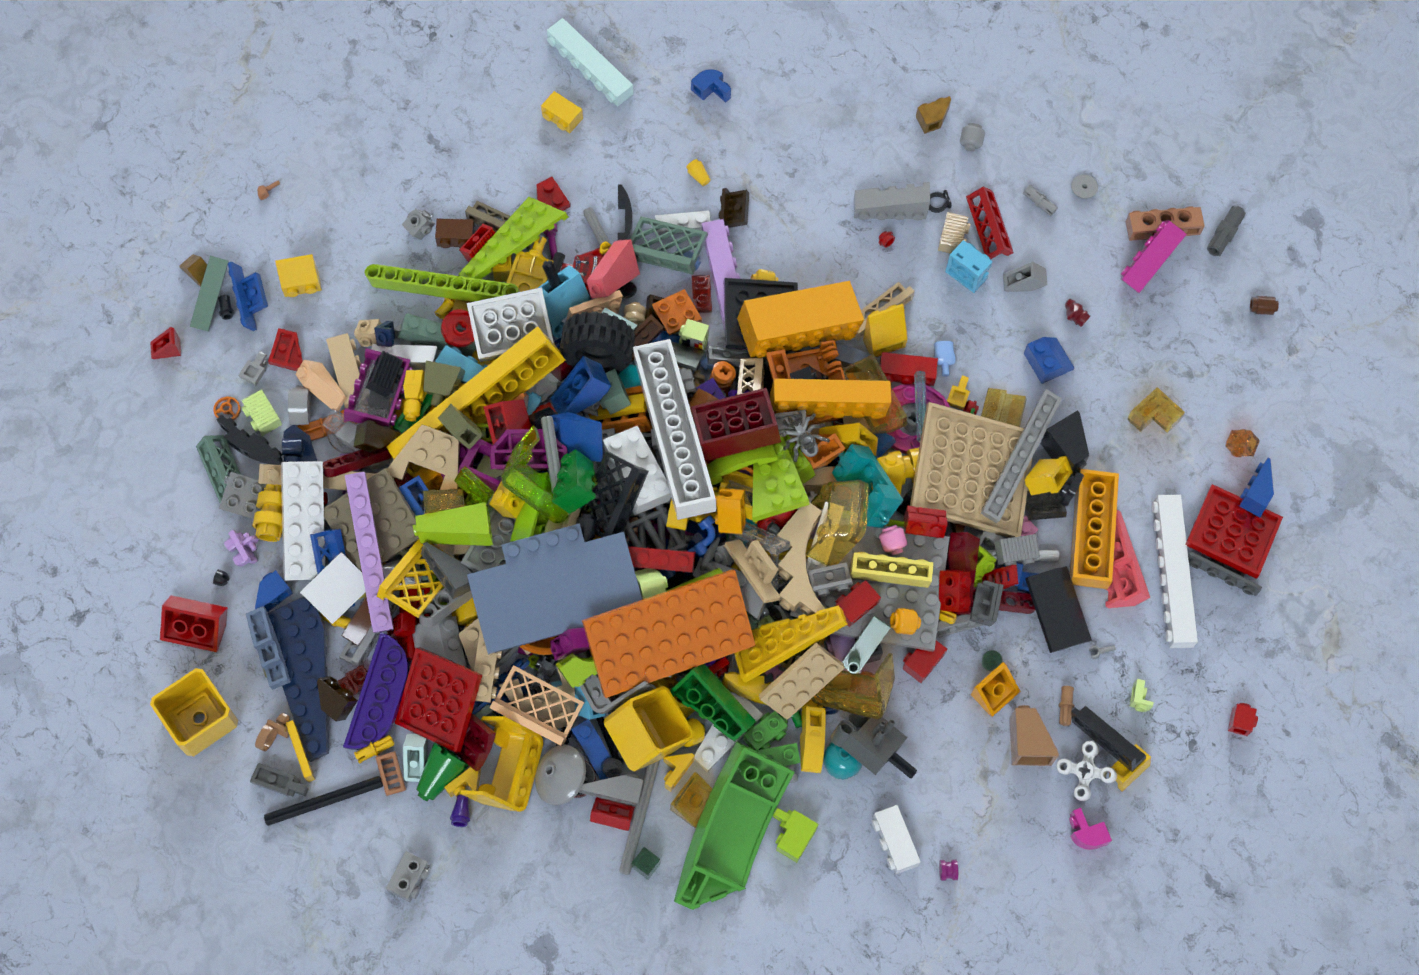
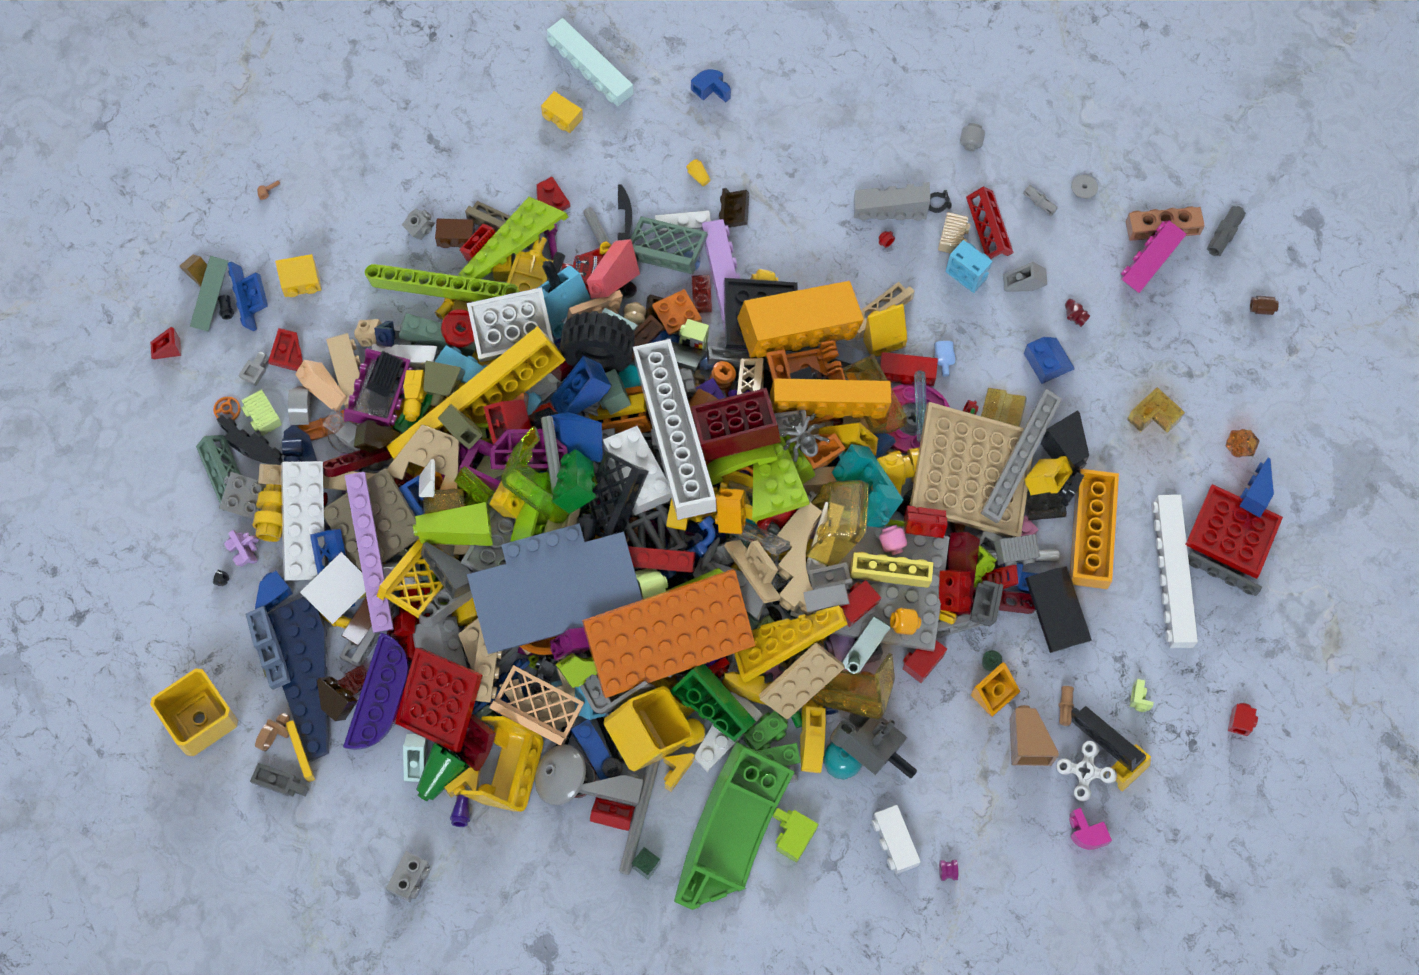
red slope [160,595,228,652] -> none
black axle [264,776,383,826] -> none
yellow axle [354,735,395,764] -> none
nougat slope [375,751,406,796] -> none
clear yellow slope [670,772,712,828] -> none
pearl gold slope [916,96,951,134] -> none
yellow plate [947,375,970,410] -> none
light grey hand [1089,645,1116,659] -> none
coral wedge [1105,510,1150,608] -> none
none -> white slope [419,459,435,497]
none -> light grey slope [803,584,850,613]

